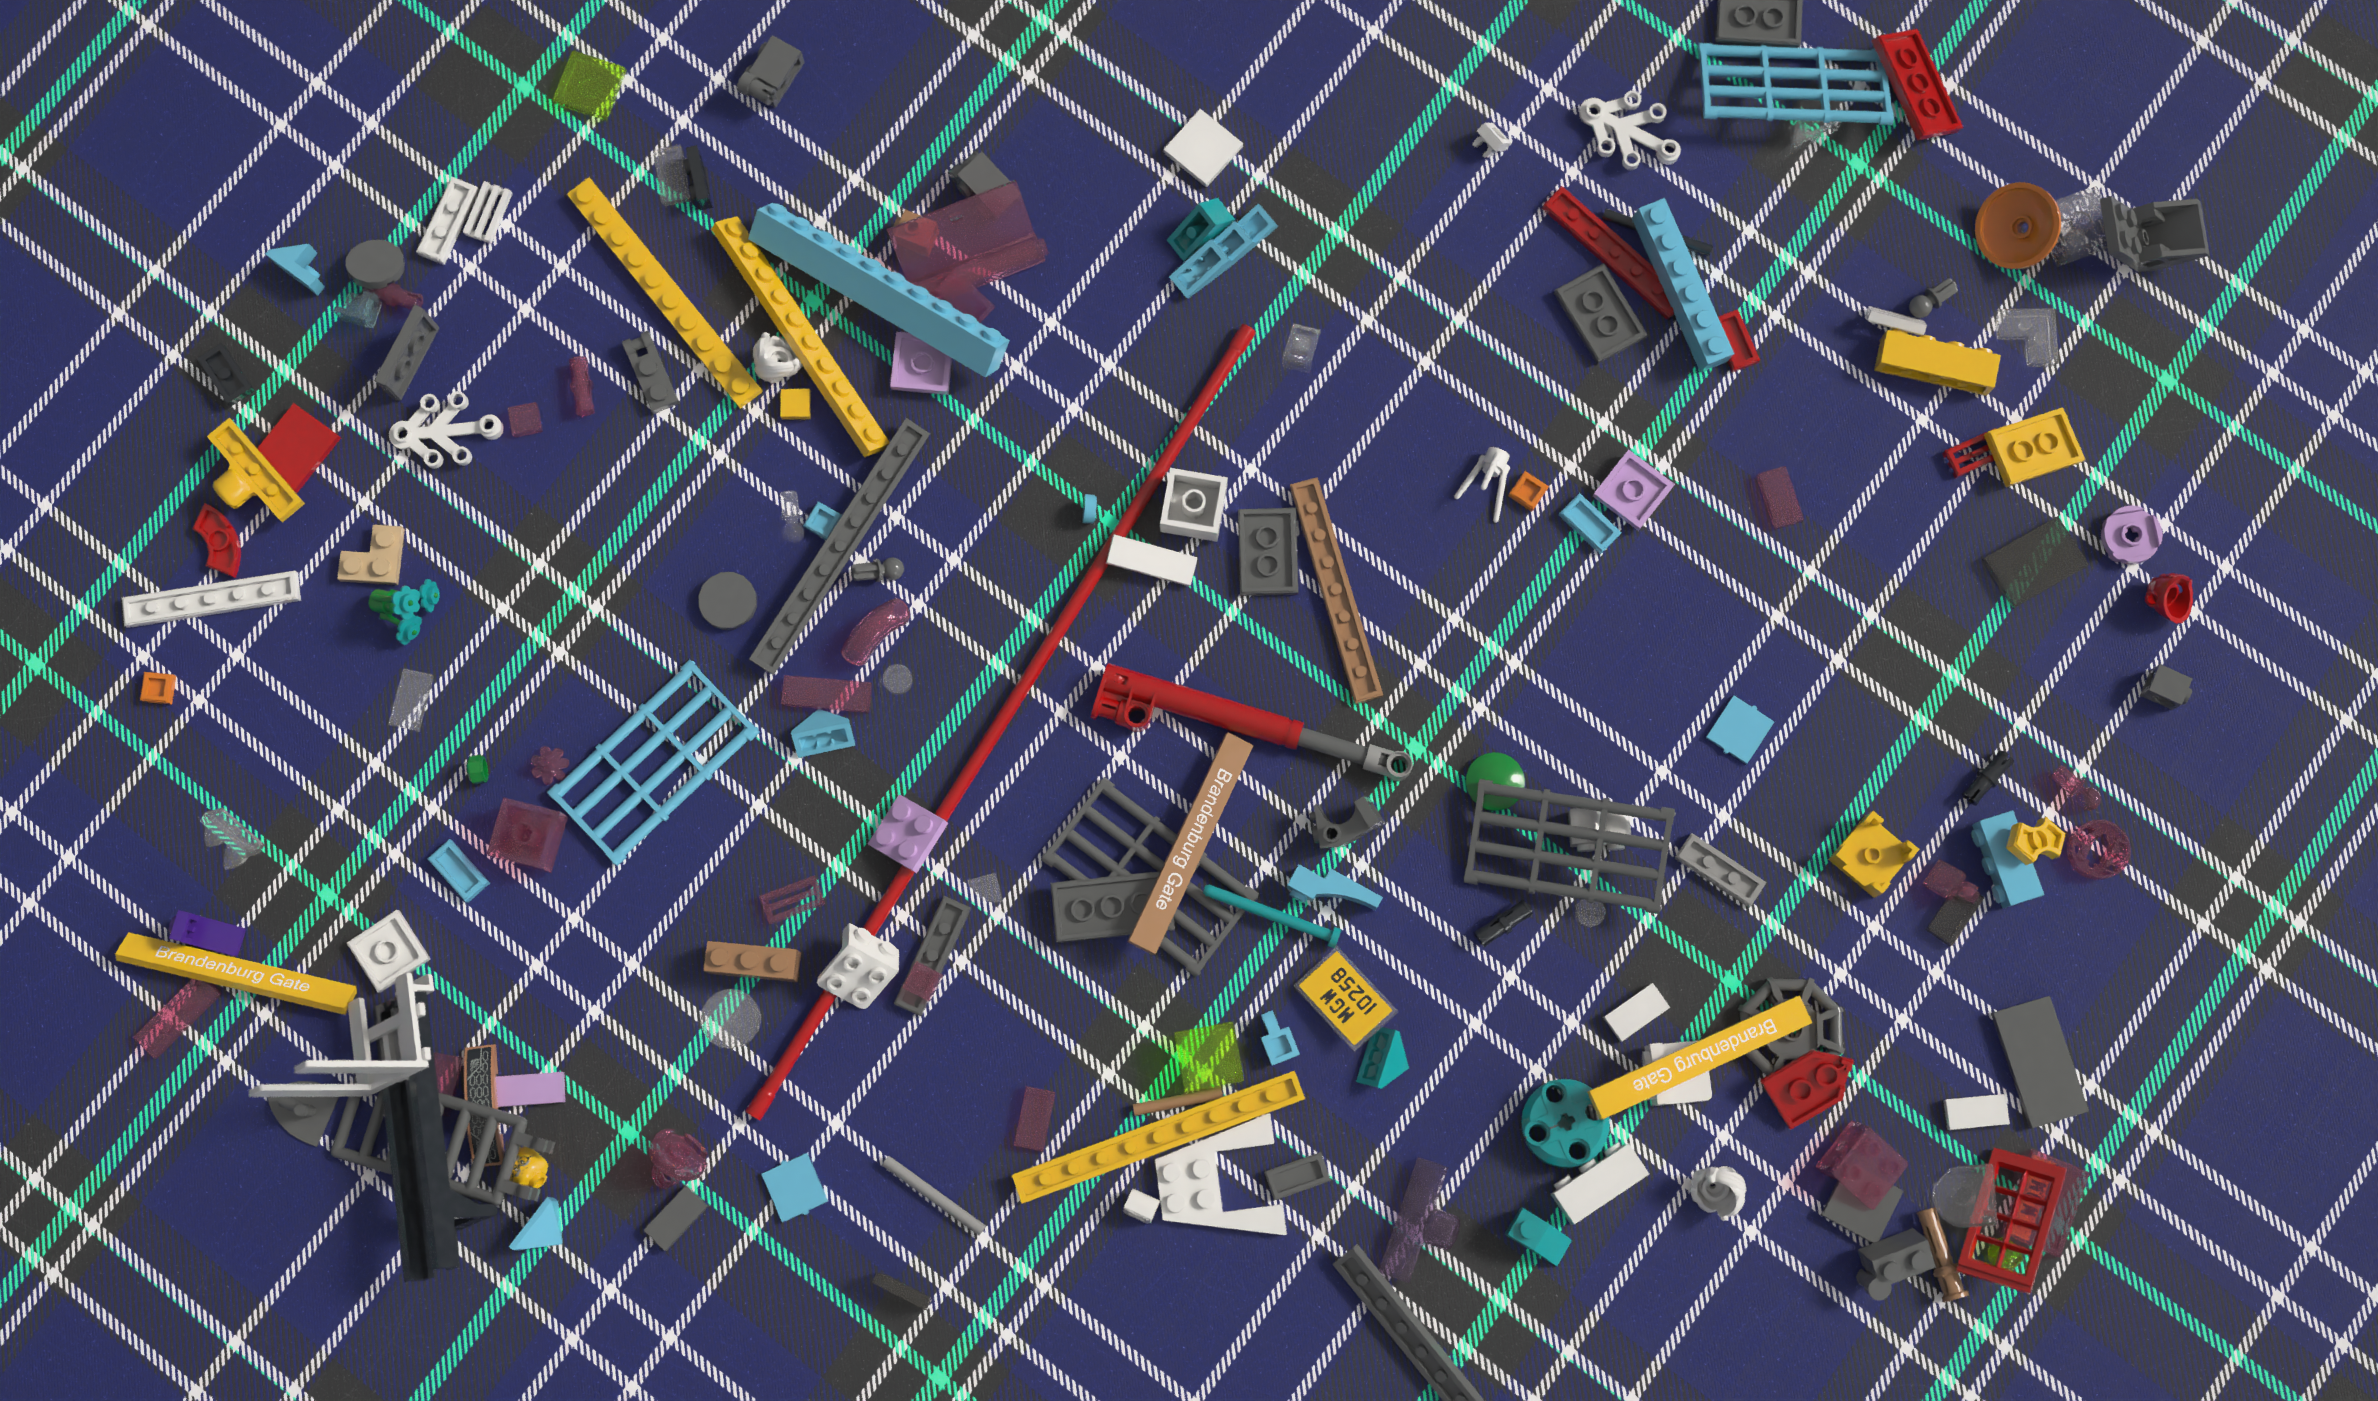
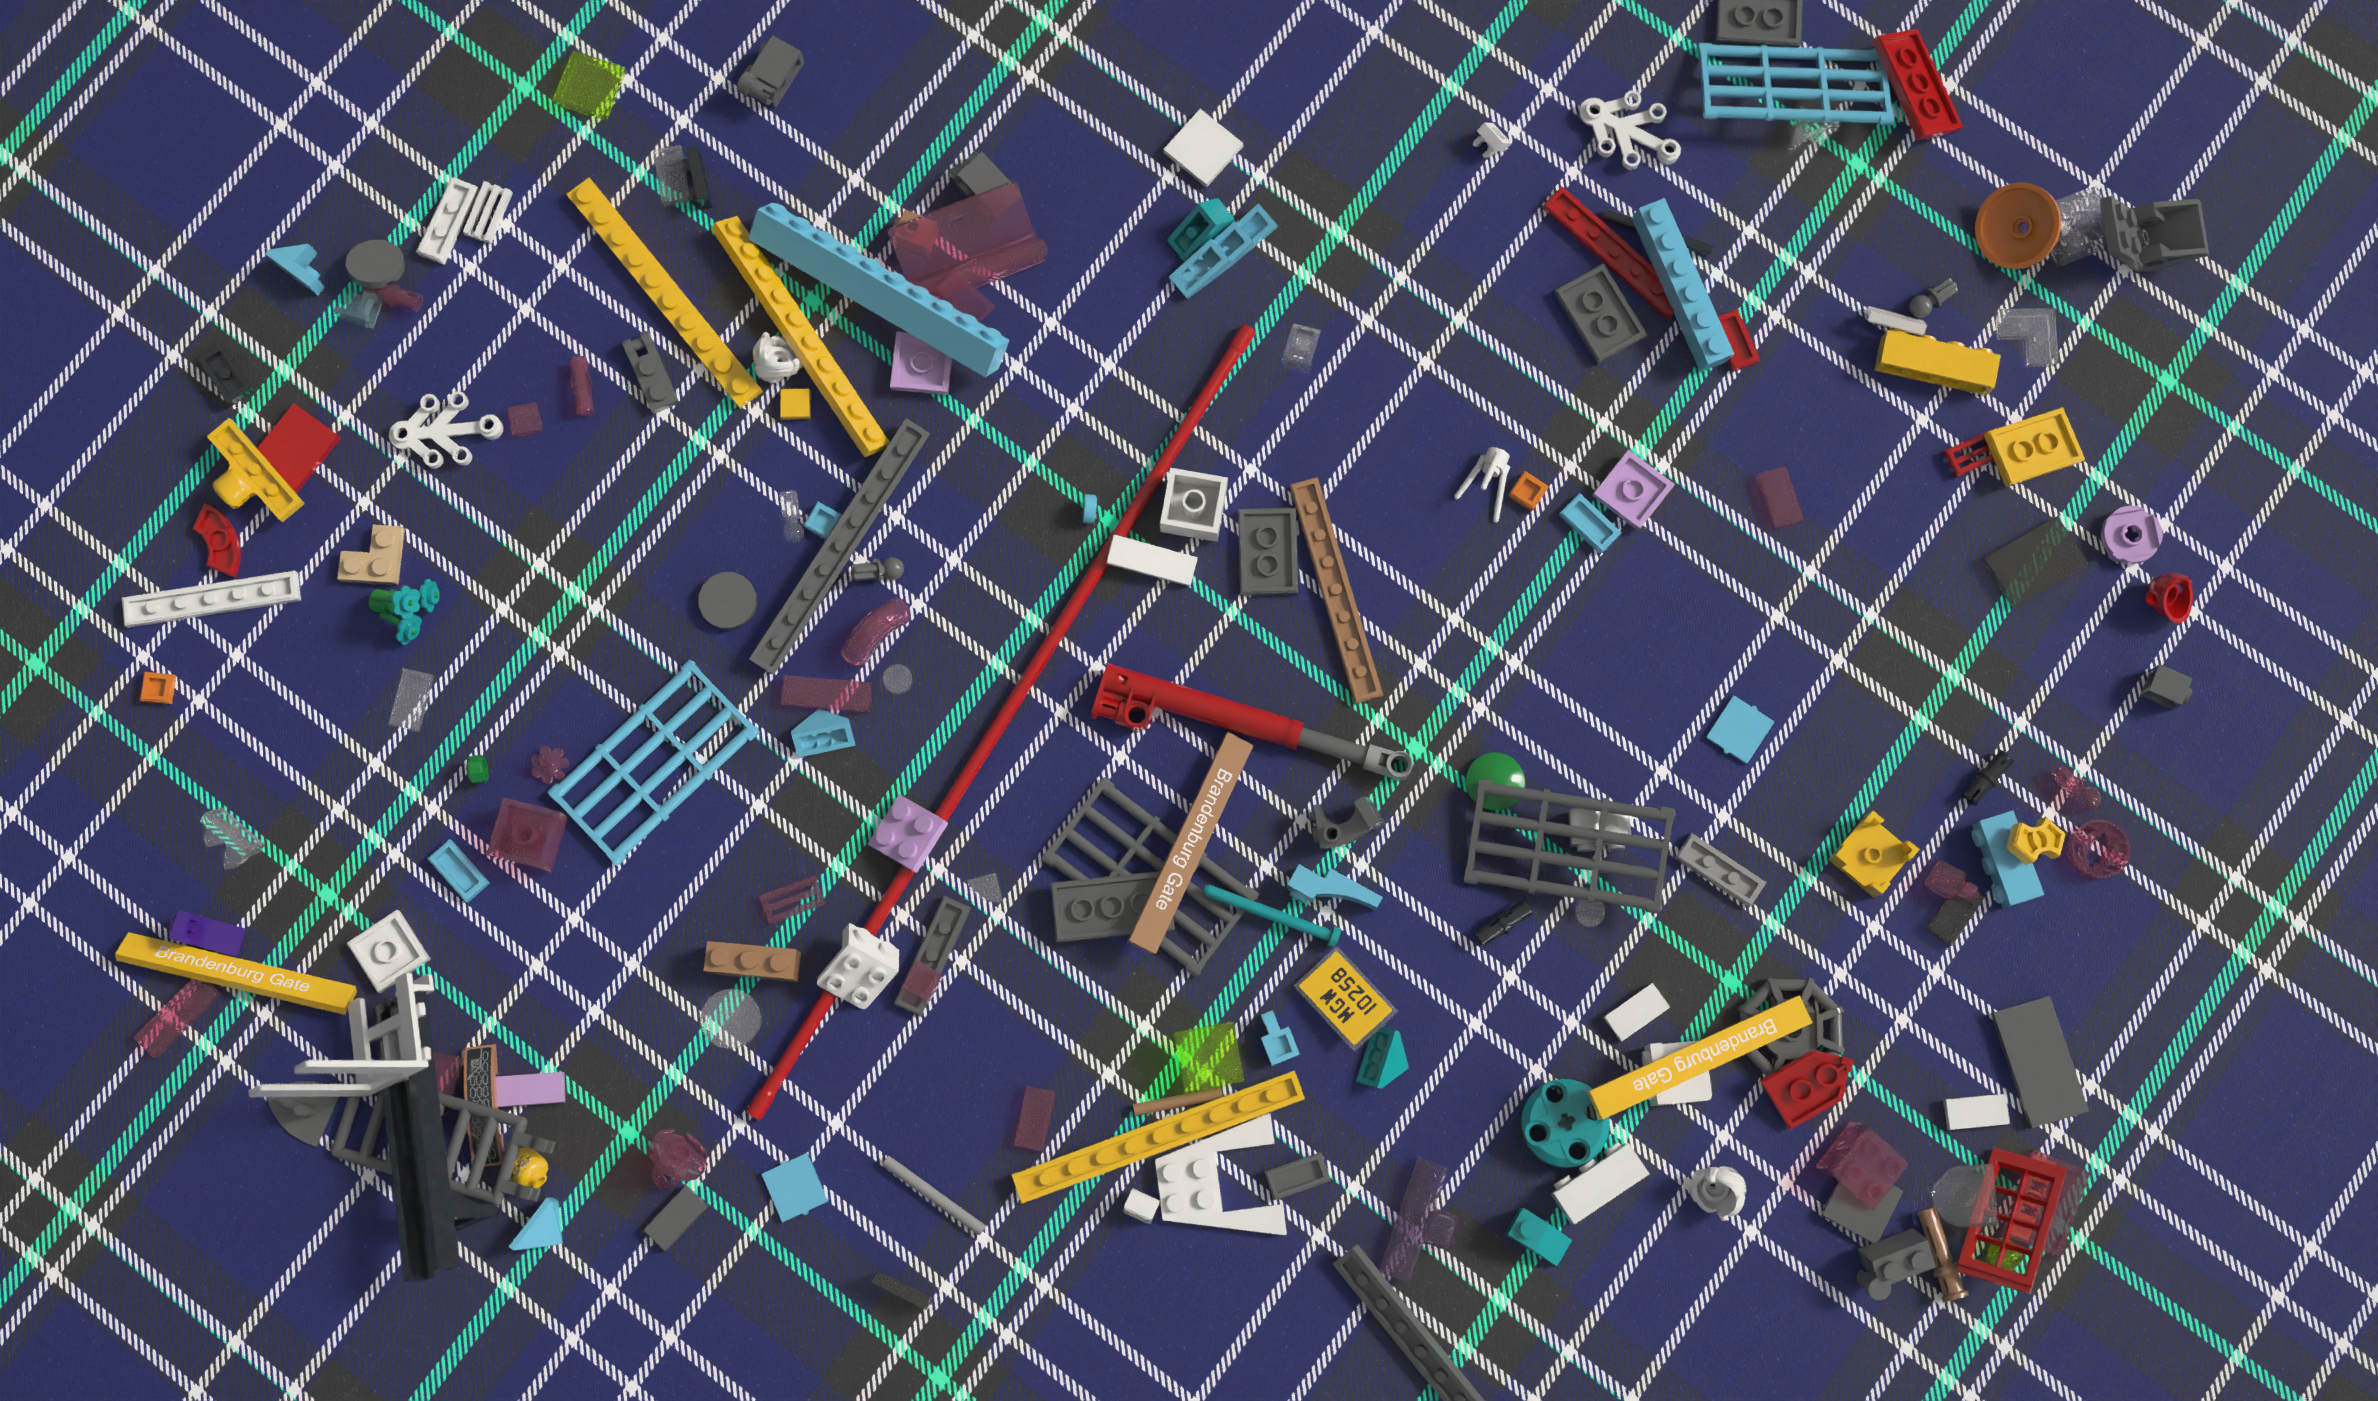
dark grey tile [374,305,439,401] -> none

